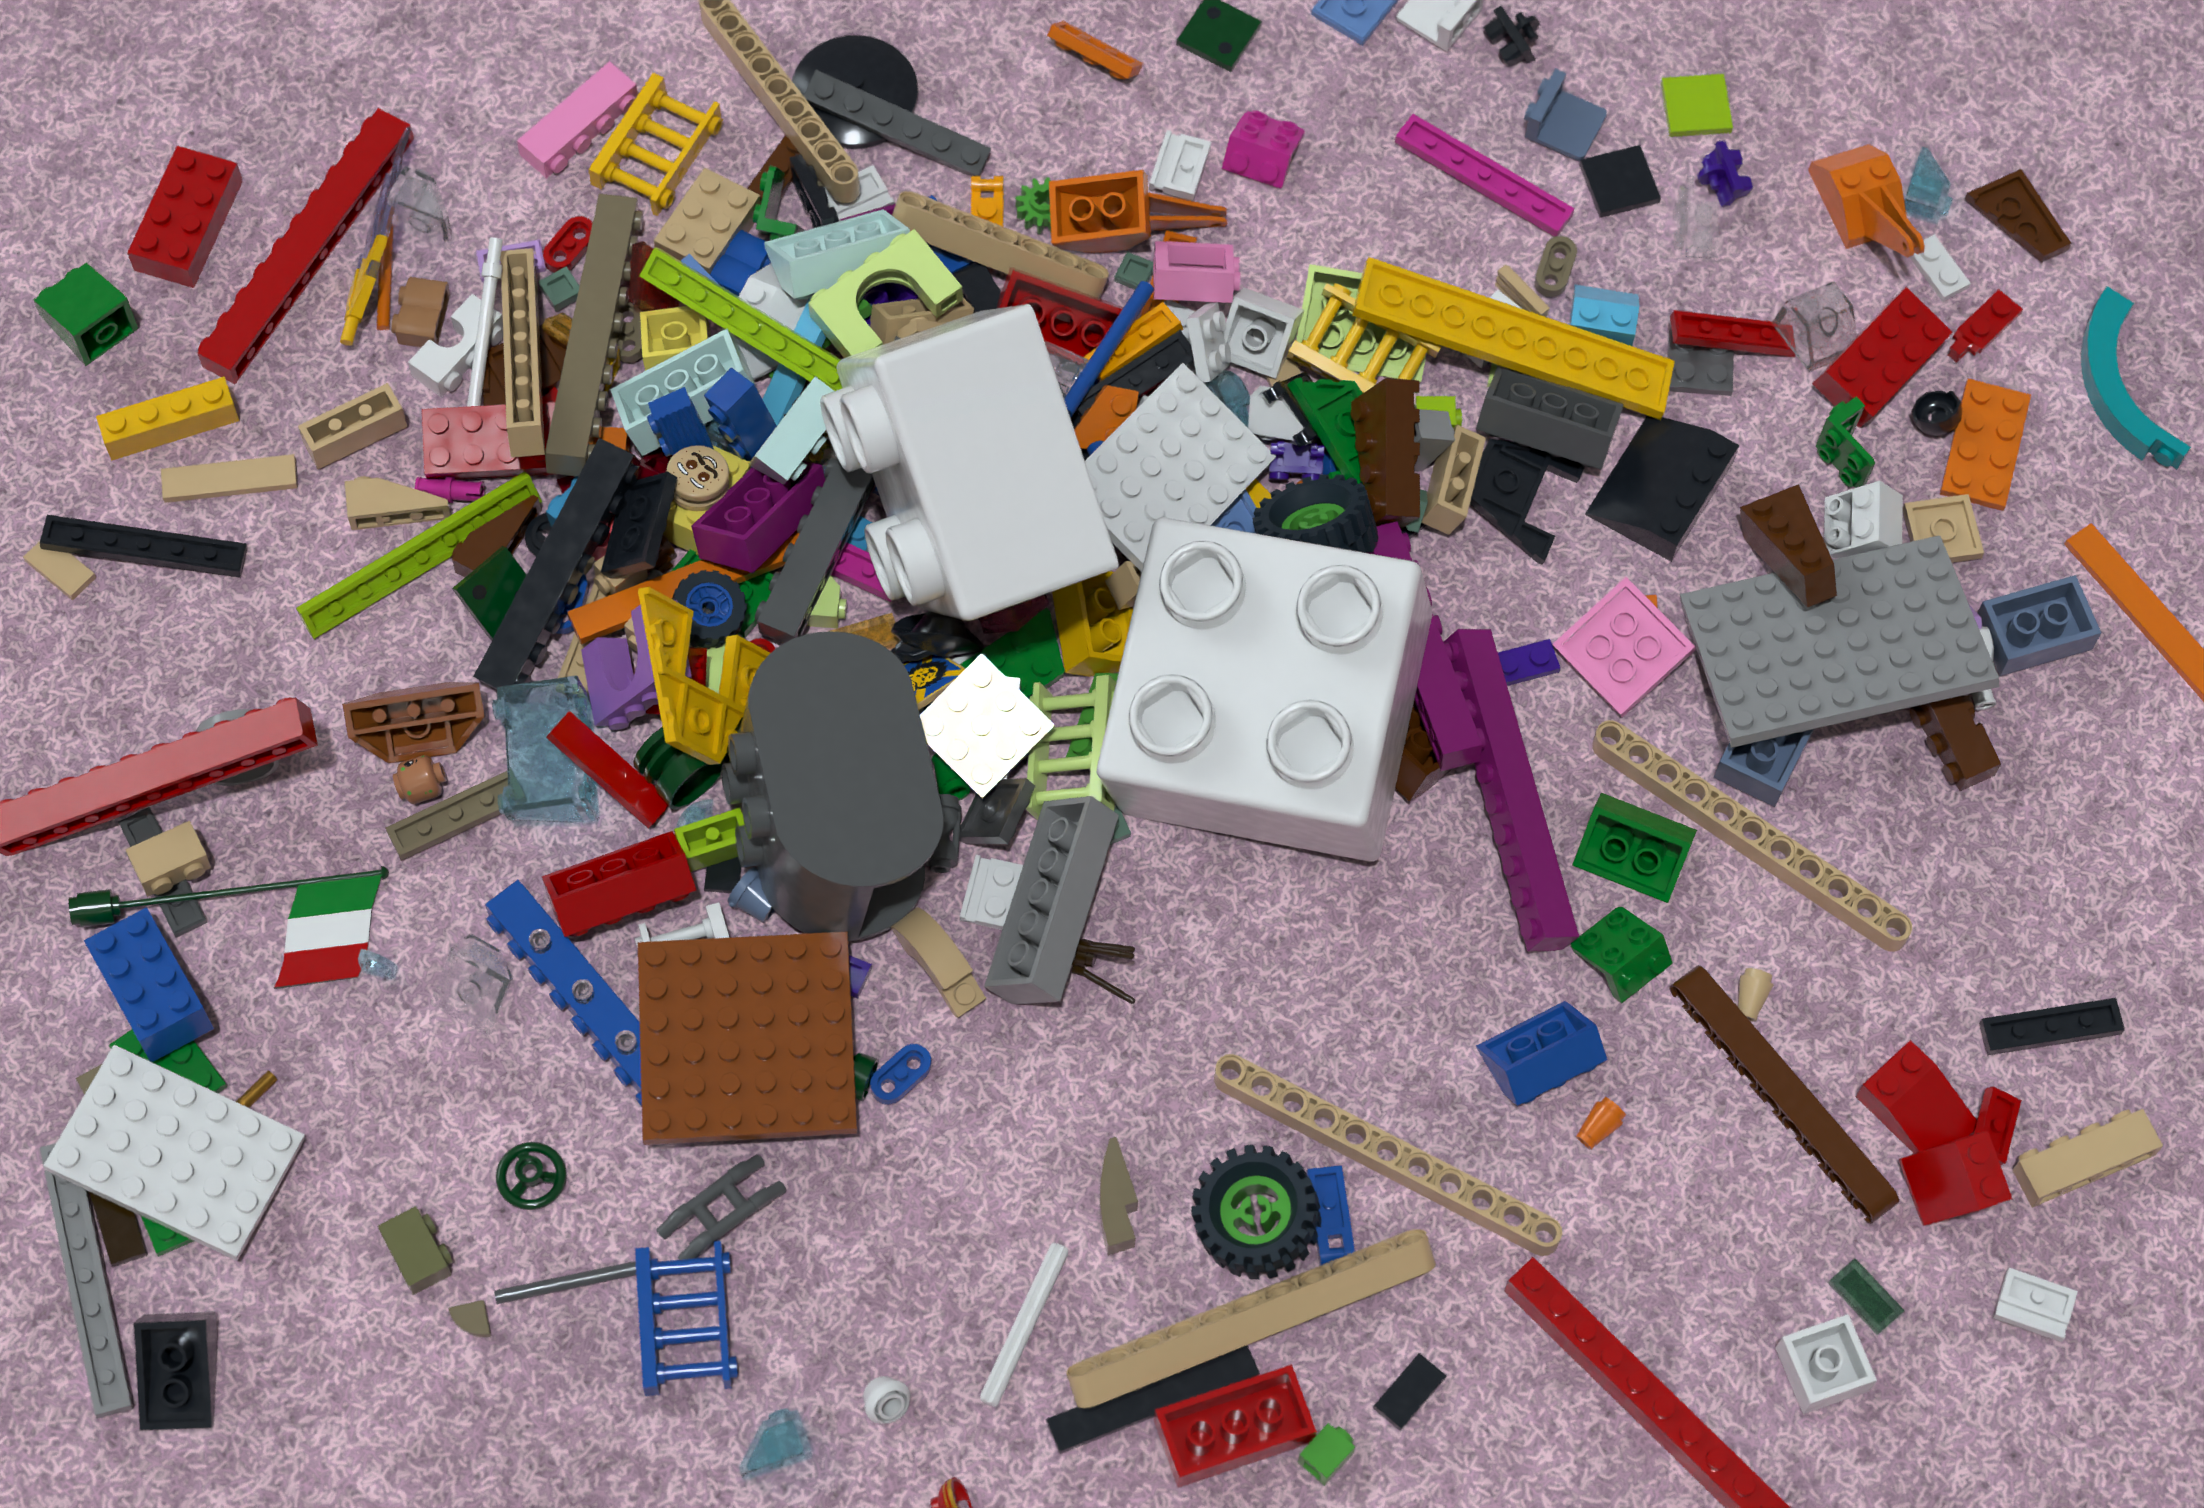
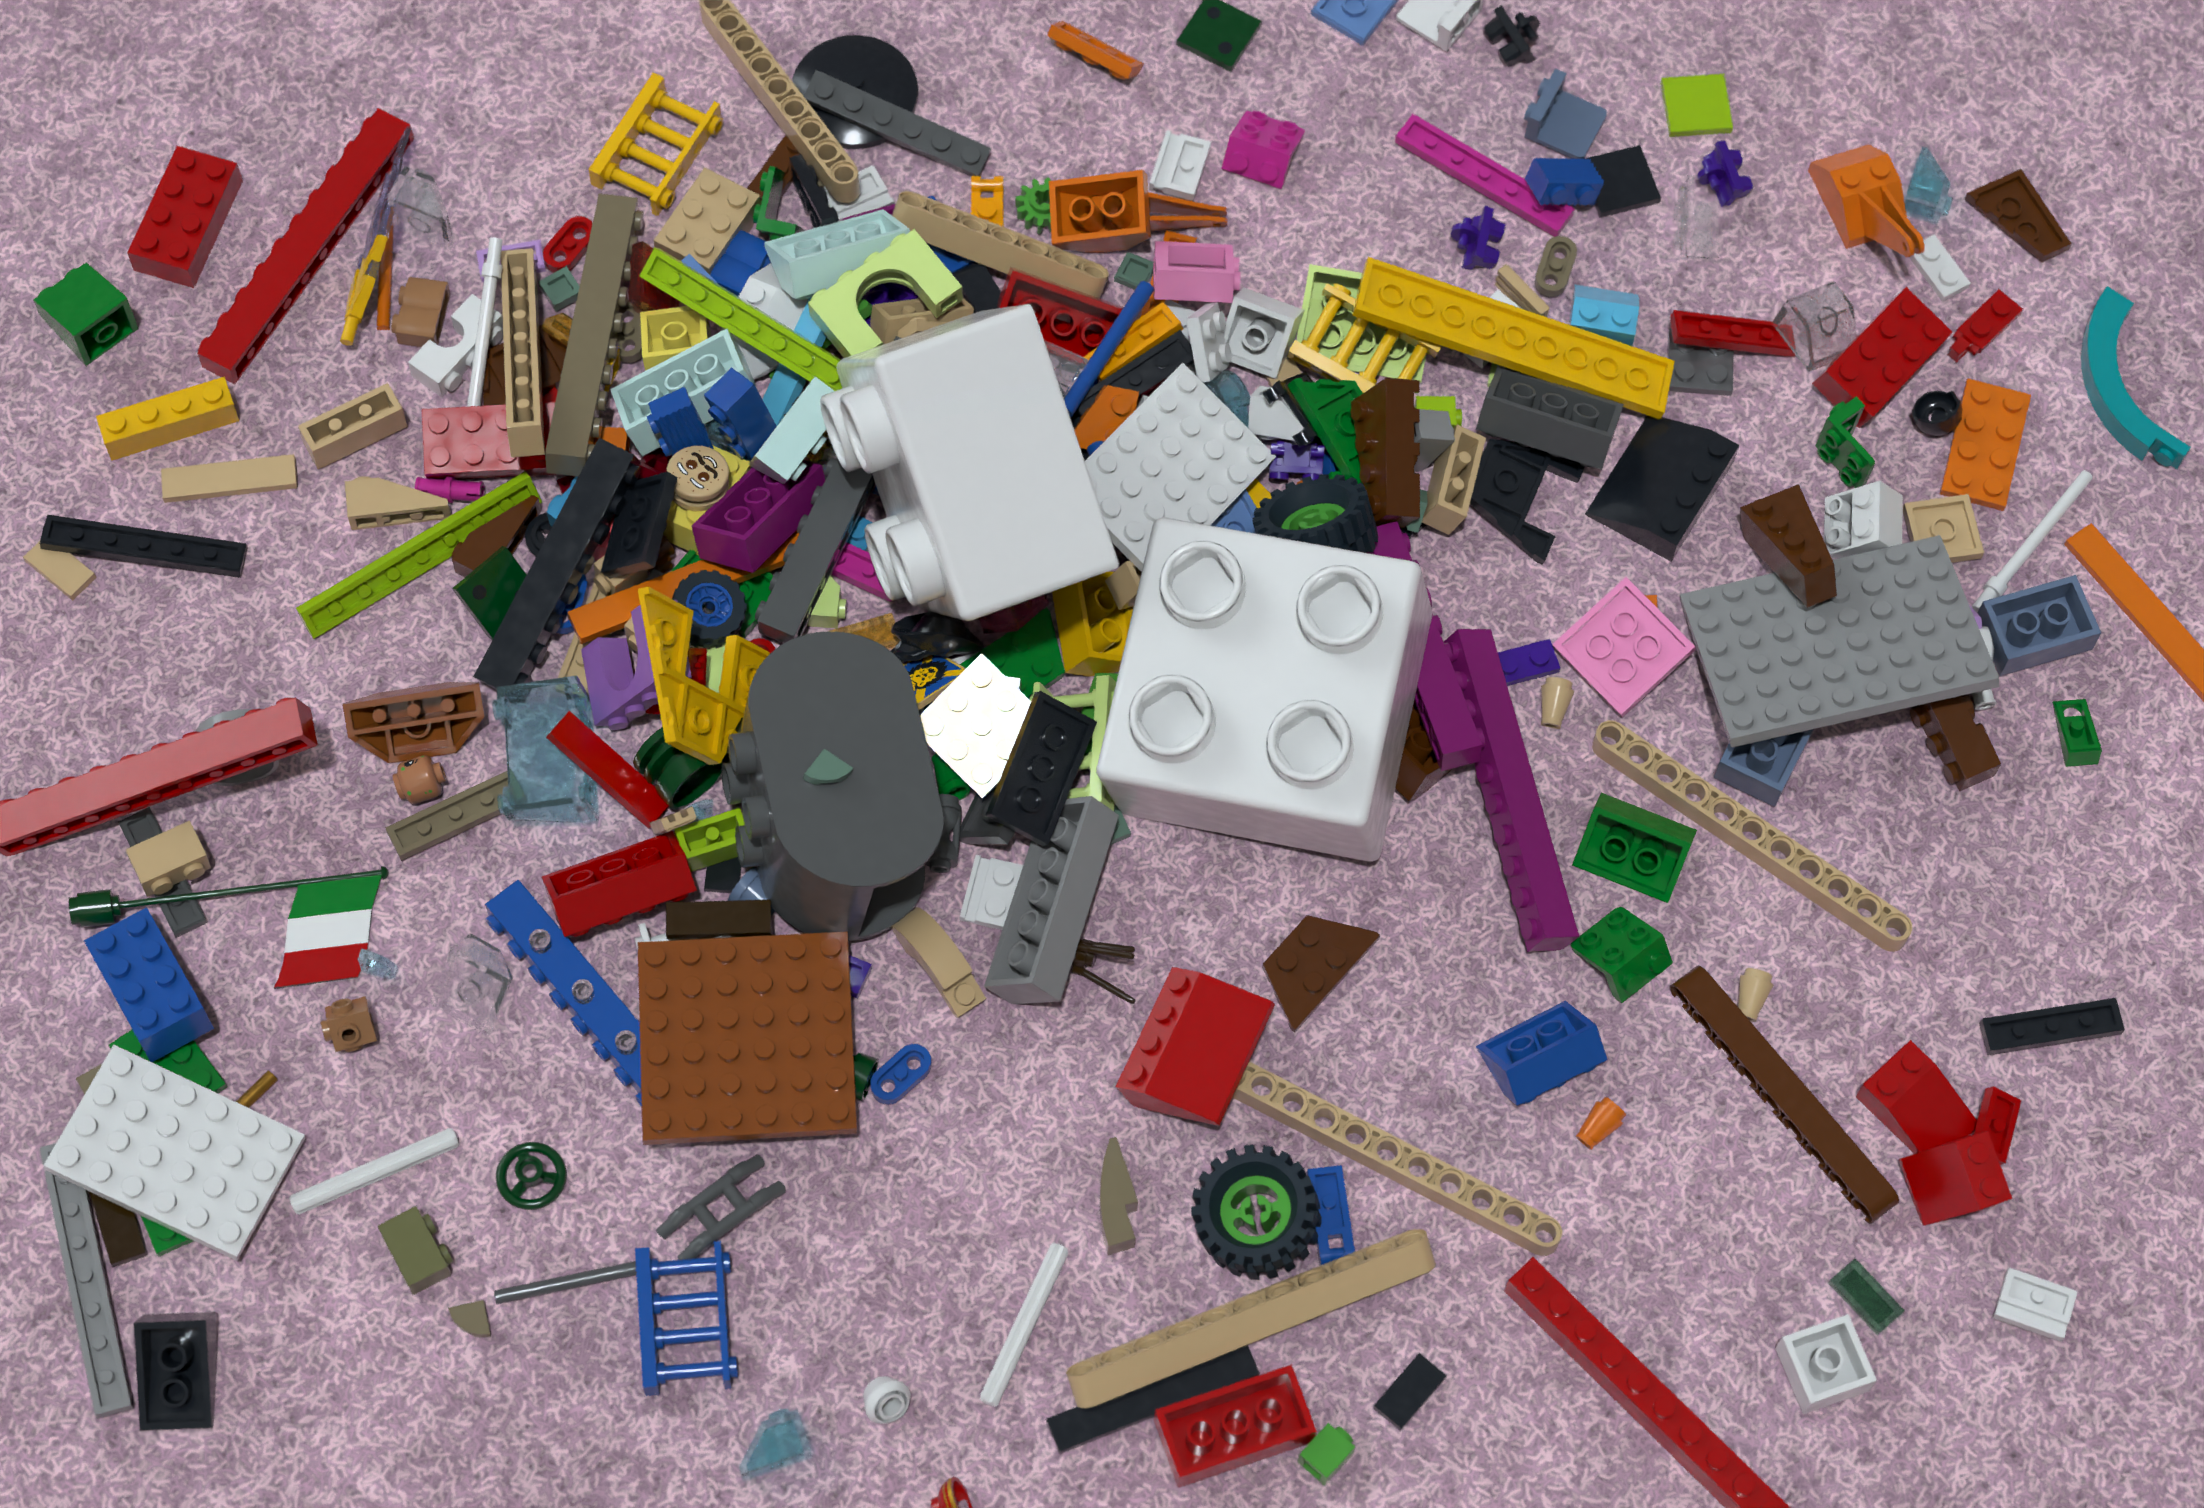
bright pink brick [517,61,638,179] -> none
tan brick [2012,1109,2163,1208] -> none
none -> white axle [289,1128,459,1214]
none -> medium nougat brick [320,996,377,1052]
none -> tan tile [650,806,697,835]
none -> dark brown tile [666,900,771,939]
none -> sand green tile [803,749,853,785]
none -> black plate [985,691,1097,846]
none -> red slope [1115,967,1275,1126]
none -> reddish brown wing [1262,915,1380,1033]
none -> dark purple hips [1450,206,1506,270]
none -> blue brick [1525,158,1604,206]
none -> tan cone [1541,677,1574,729]
none -> white bar [1971,470,2093,612]
none -> green slope [2052,699,2102,767]

